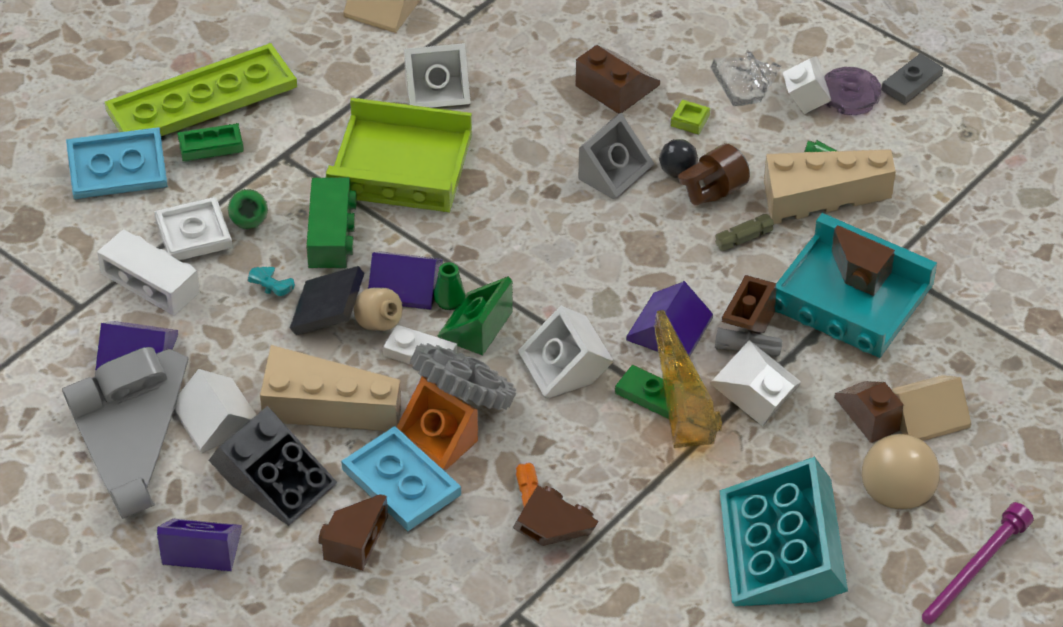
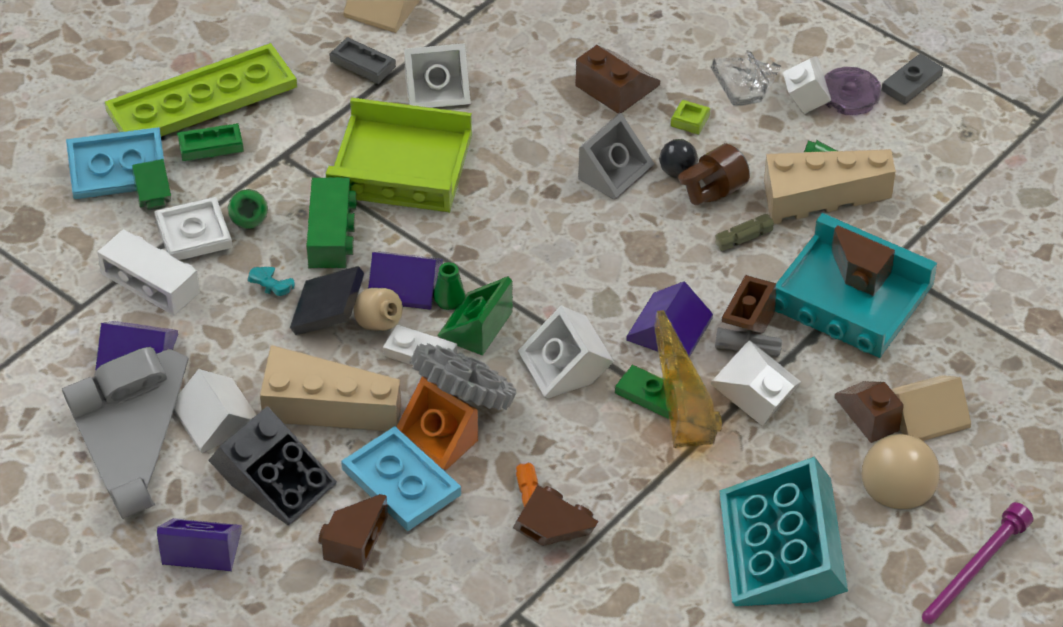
none -> green brick [132,159,171,210]
none -> dark grey plate [329,37,396,84]

